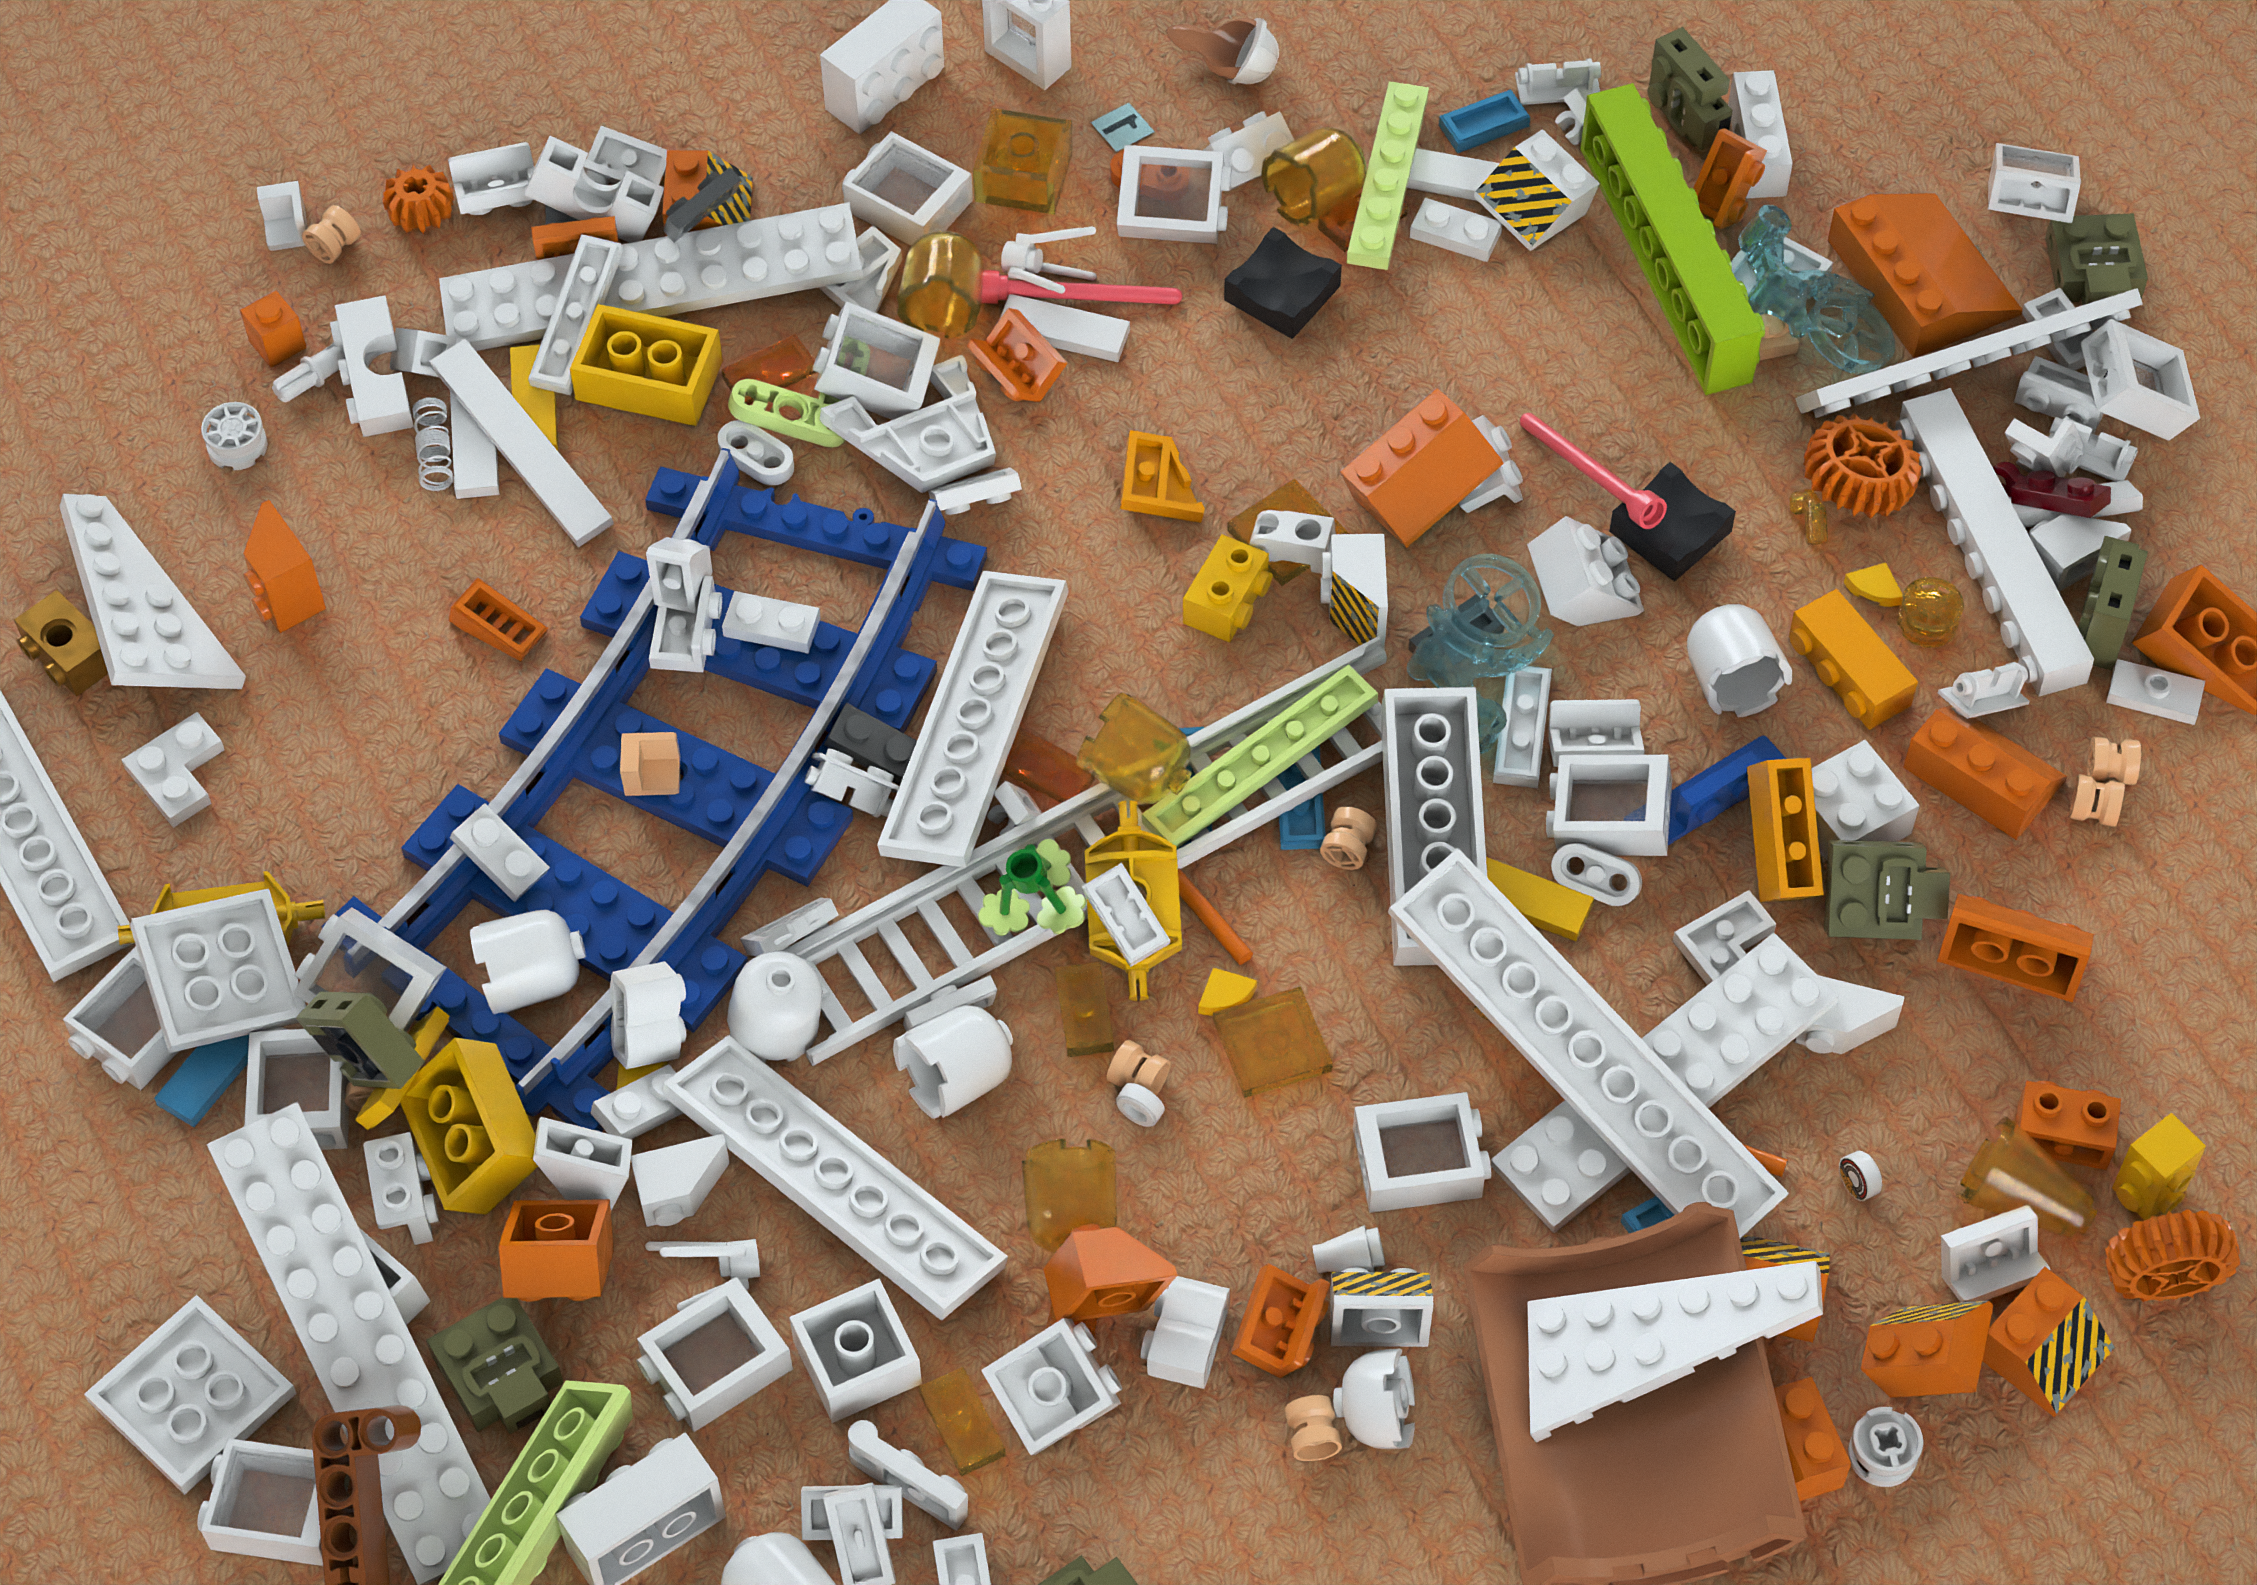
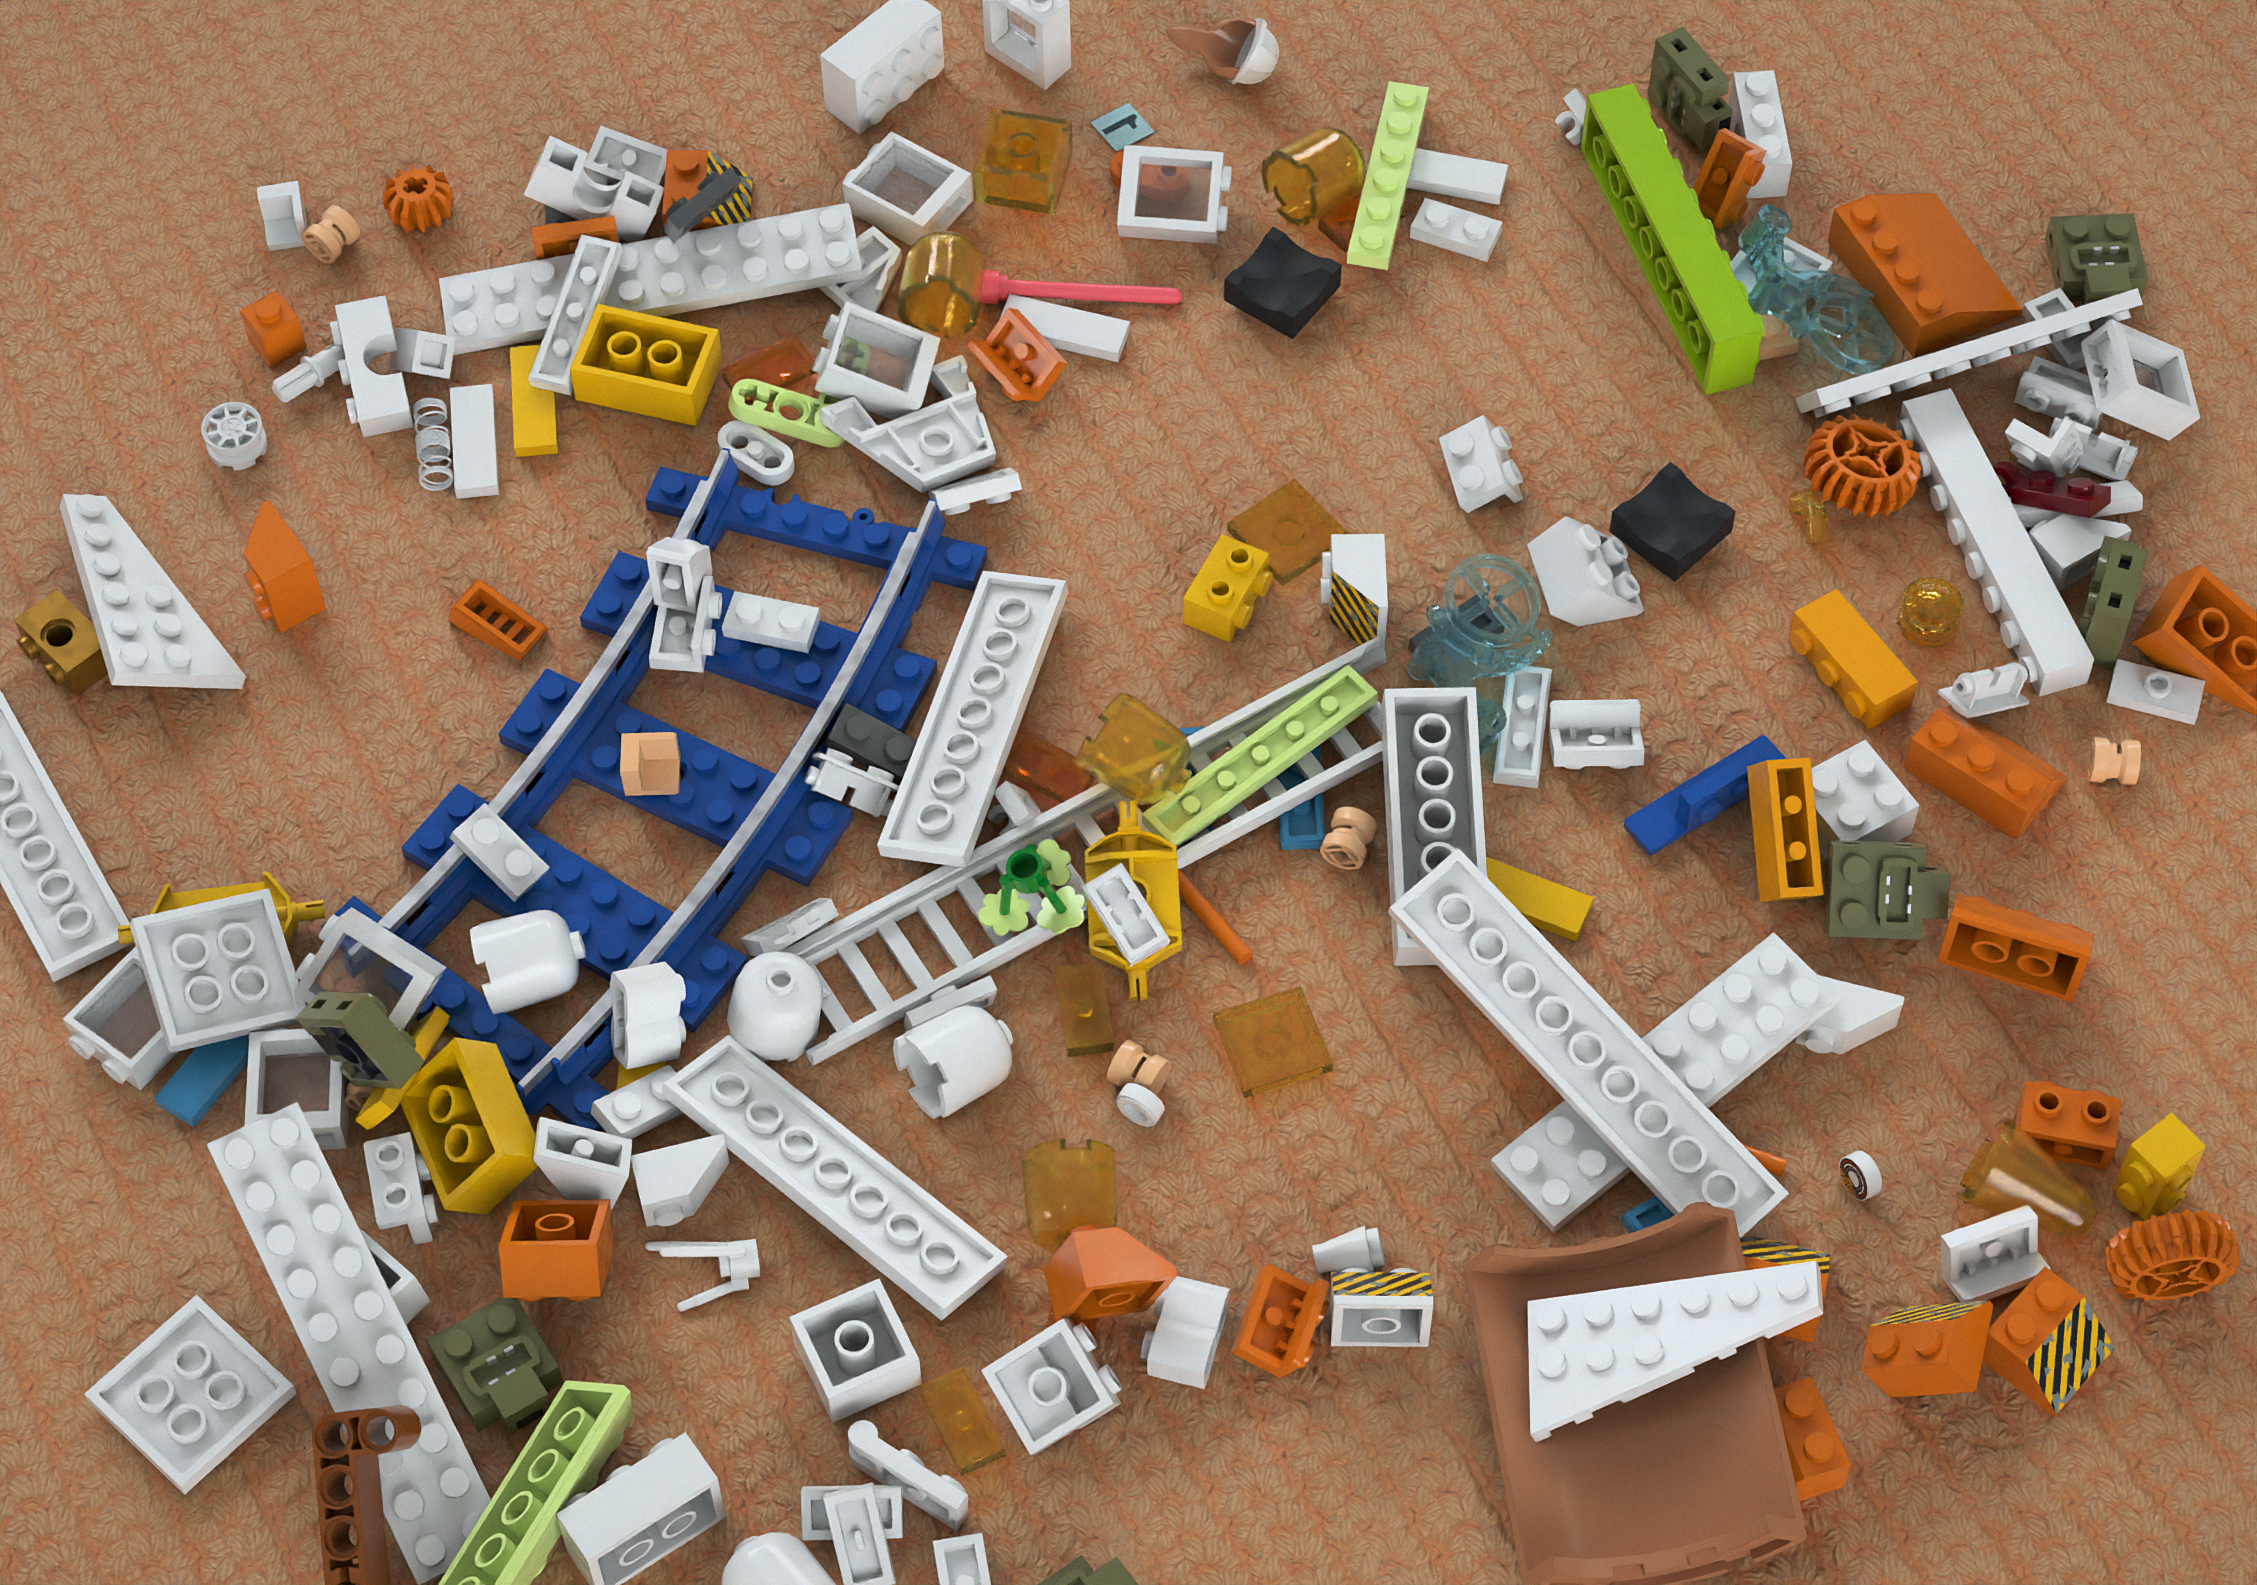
white plate [121,712,225,828] -> none
window [197,1438,350,1566] -> none
white tile [430,338,614,548] -> none
white bracket [448,142,534,215] -> none
white window [636,1276,793,1432] -> none
white plant [1001,226,1097,294] -> none
light orange wing [1120,430,1205,523] -> none
yellow tile [1198,967,1257,1016] -> none
white bracket [1202,111,1302,190] -> none
white leg [1249,510,1336,574] -> none
light nougat wheel [1285,1395,1342,1461] -> none
white cylinder [1333,1348,1415,1449] -> none
orange slope [1340,388,1504,548] -> none
white window [1353,1092,1491,1213] -> none
dark azure tile [1439,89,1530,153] -> none
slope [1473,129,1600,251] -> none
white hinge [1515,58,1601,105] -> none
coral piece [1520,413,1667,529] -> none
white window [1546,755,1672,856] -> none
white plate [1551,843,1642,906] -> none
white plate [1673,890,1777,985] -> none
white cylinder [1687,604,1792,717] -> none
yellow tile [1844,562,1904,607] -> none
white wheel [1848,1407,1923,1487] -> none
white window [1988,143,2081,223] -> none
light nougat wheel [2069,774,2125,827] -> none

